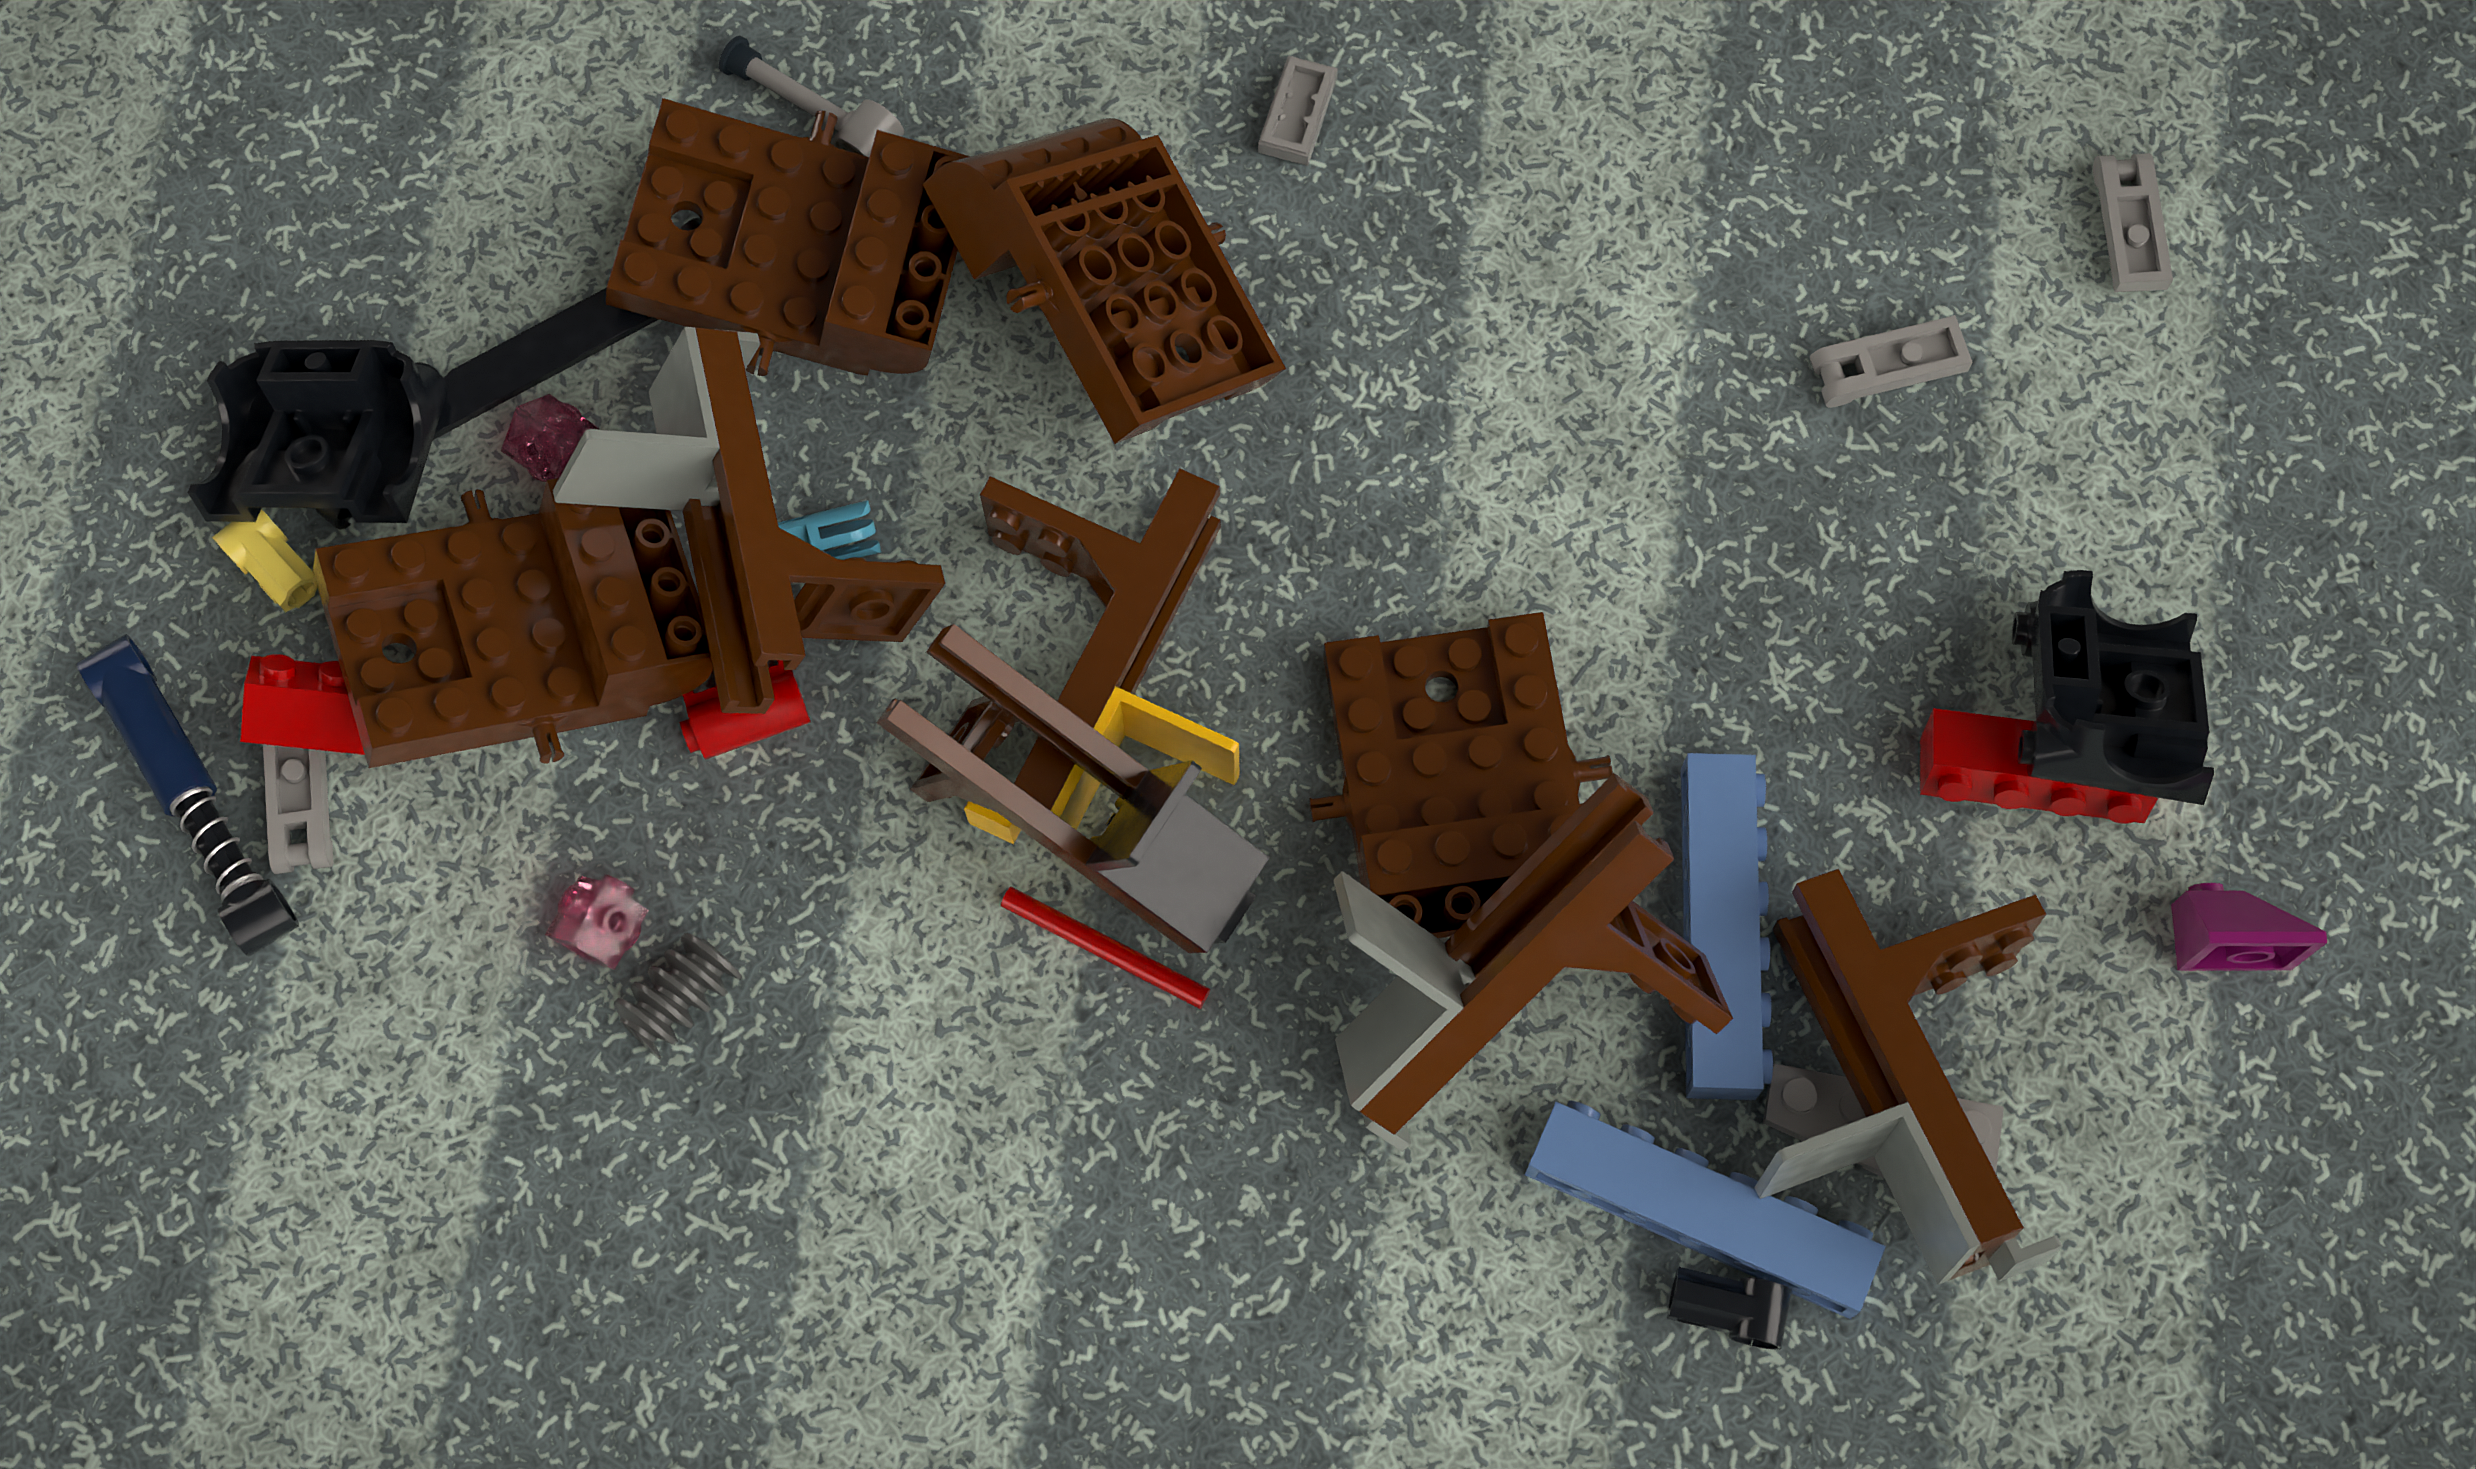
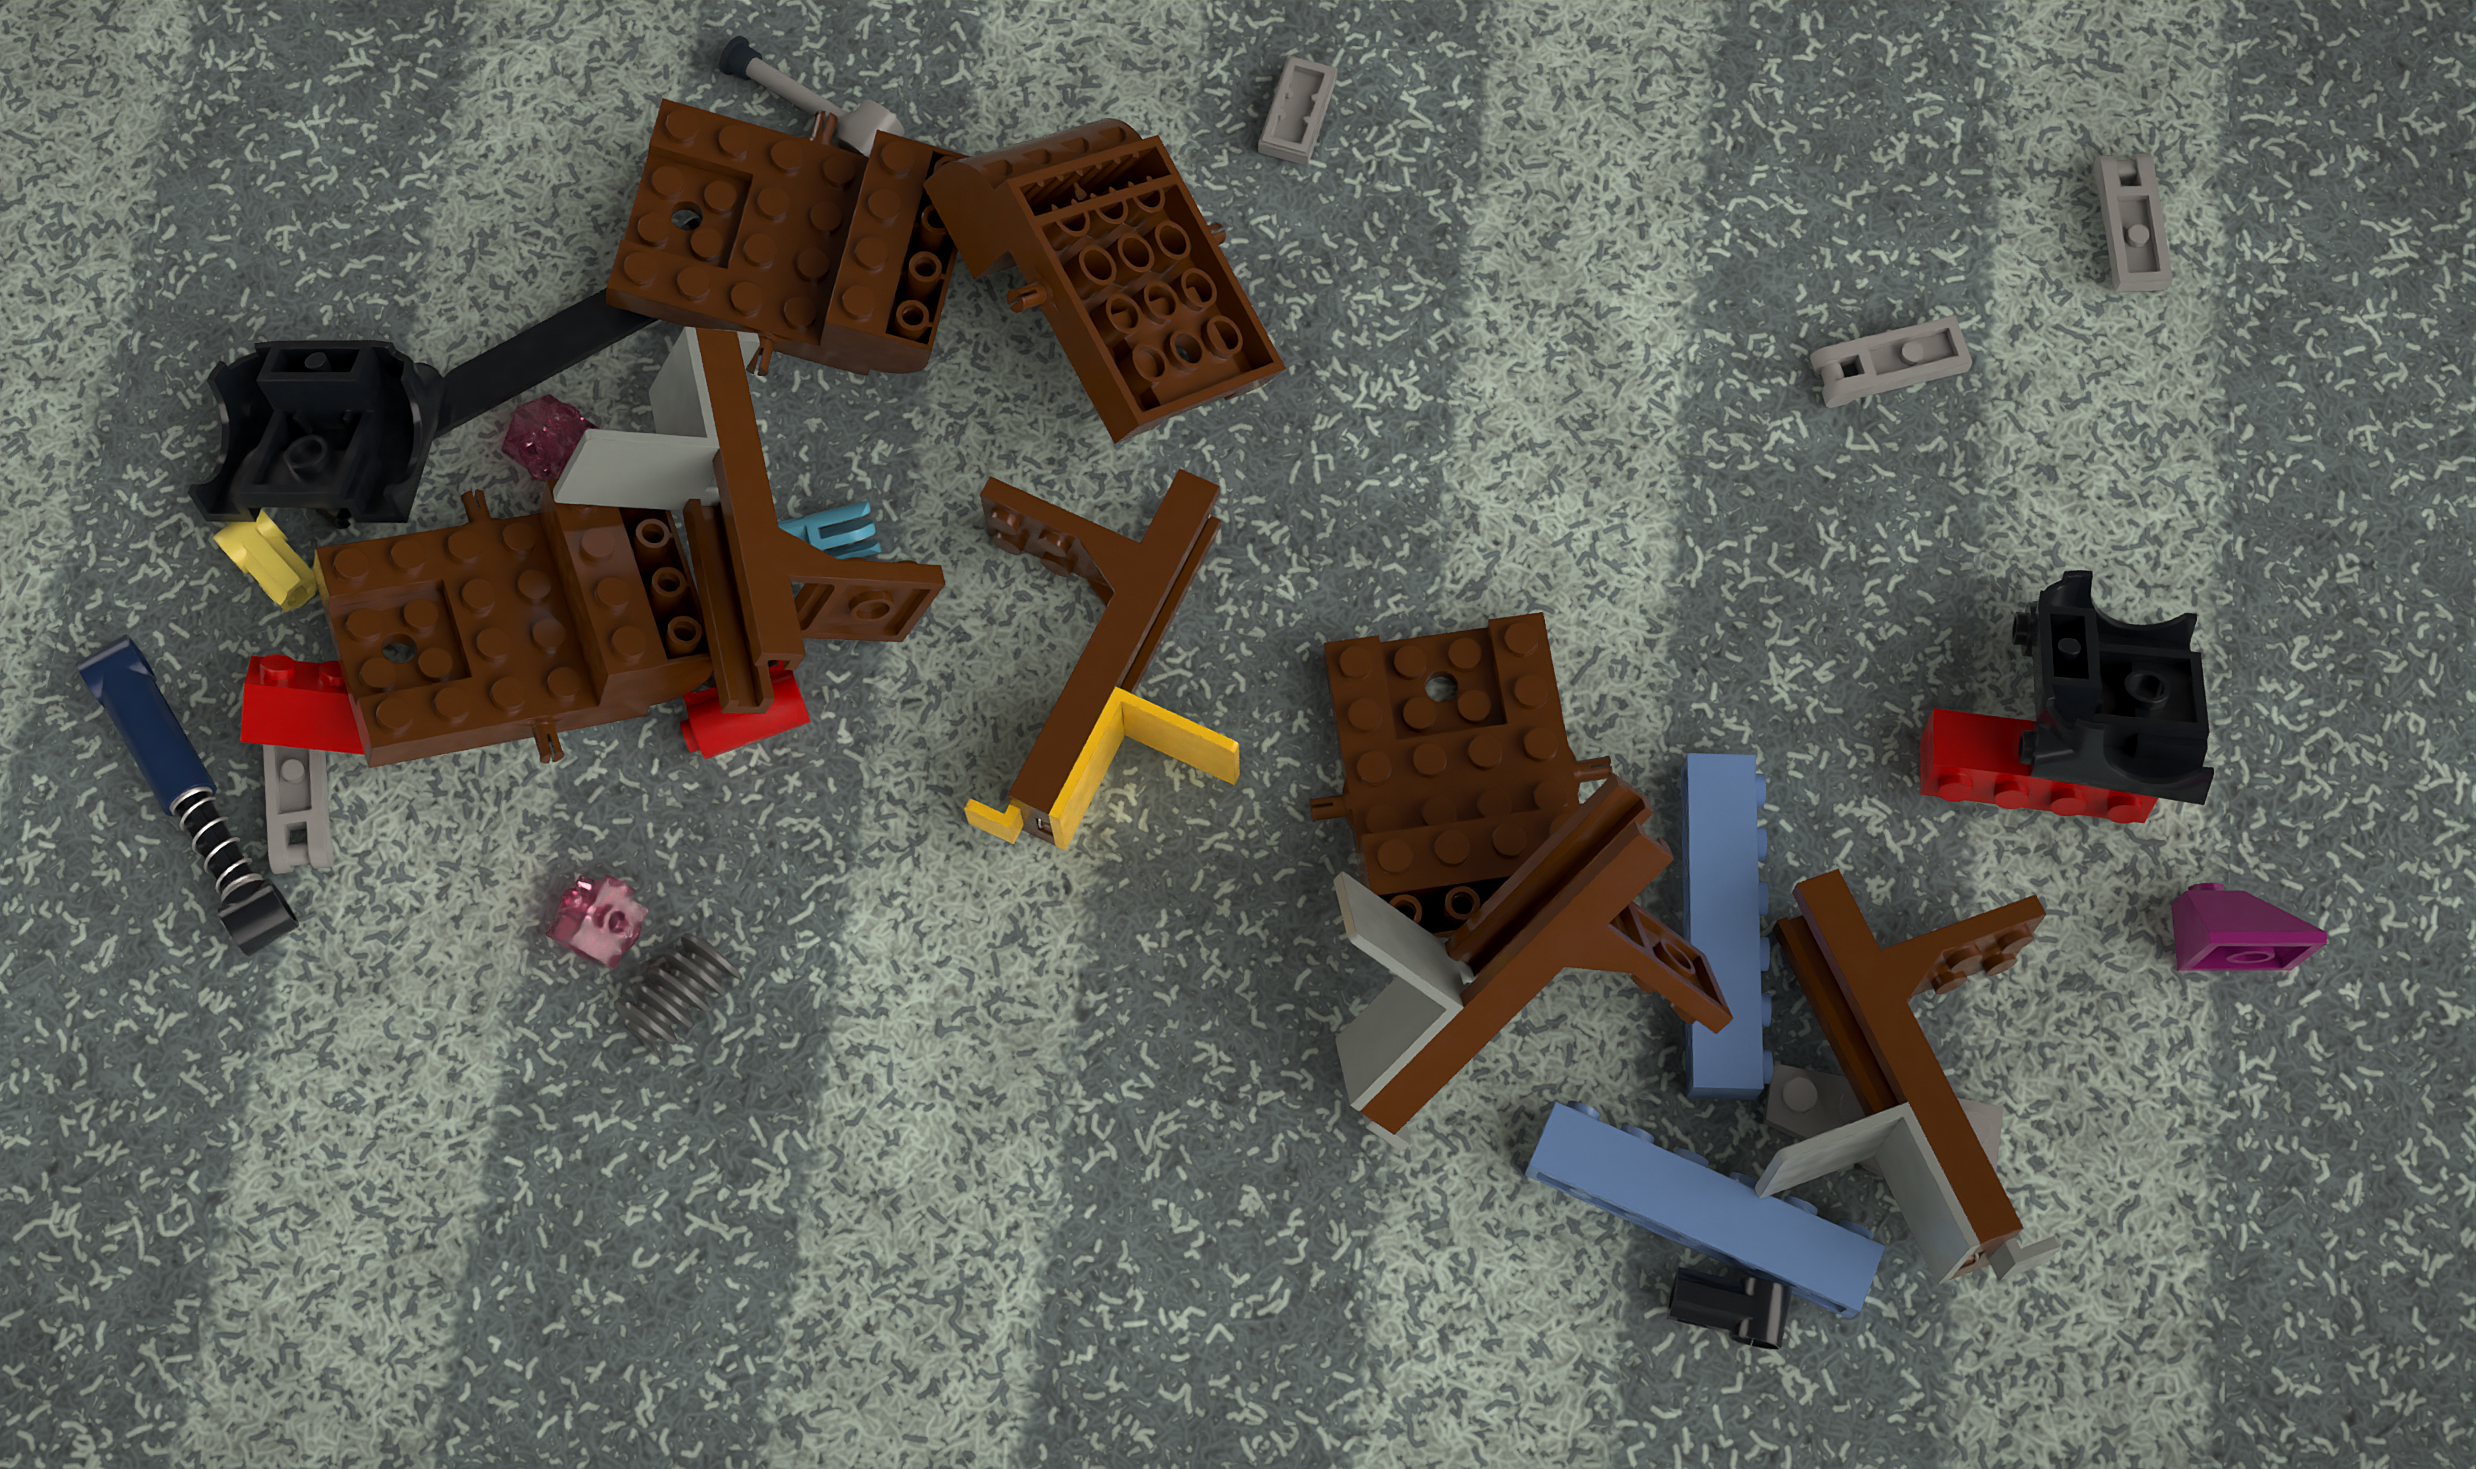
piece [876,624,1270,953] -> none
red bar [1001,887,1211,1009] -> none

